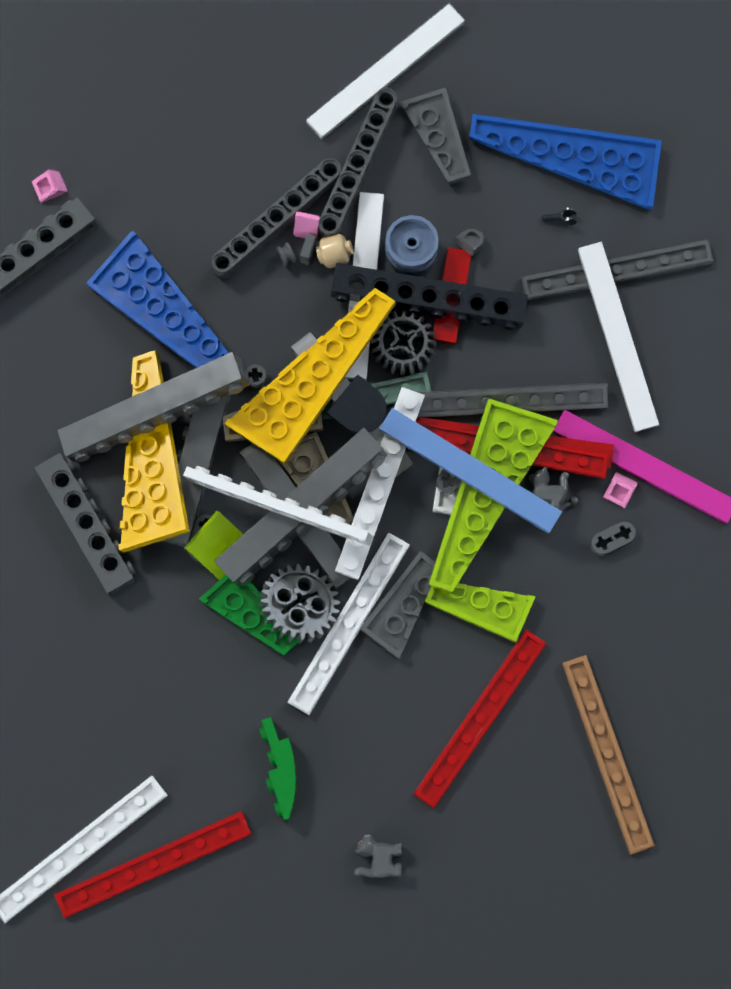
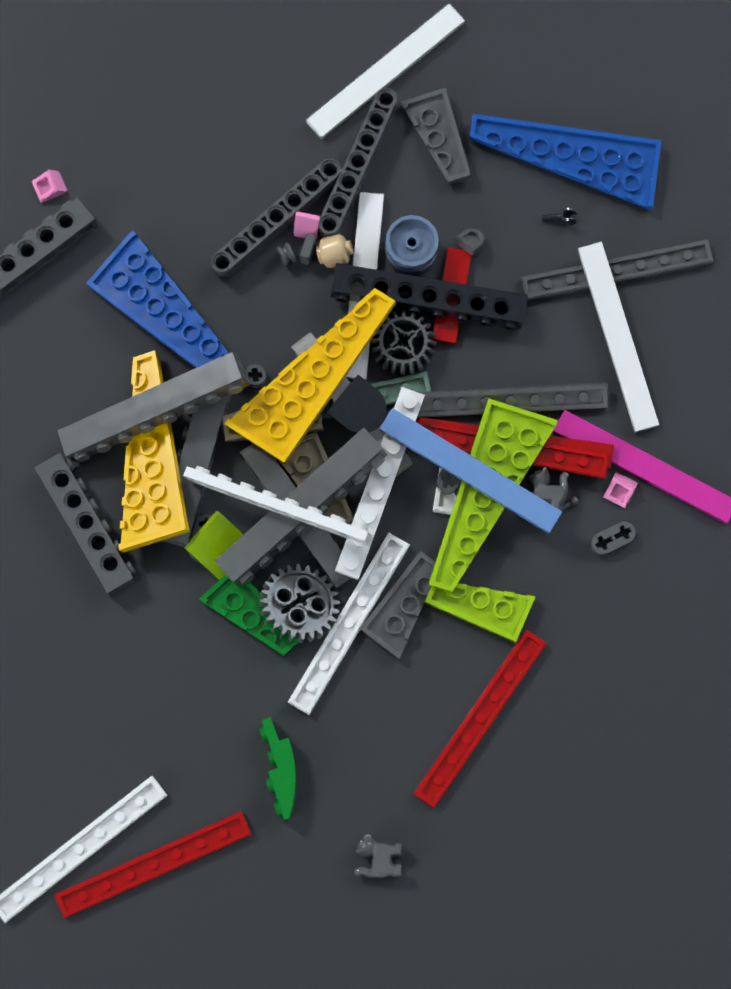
medium nougat tile [562,655,654,854] -> none

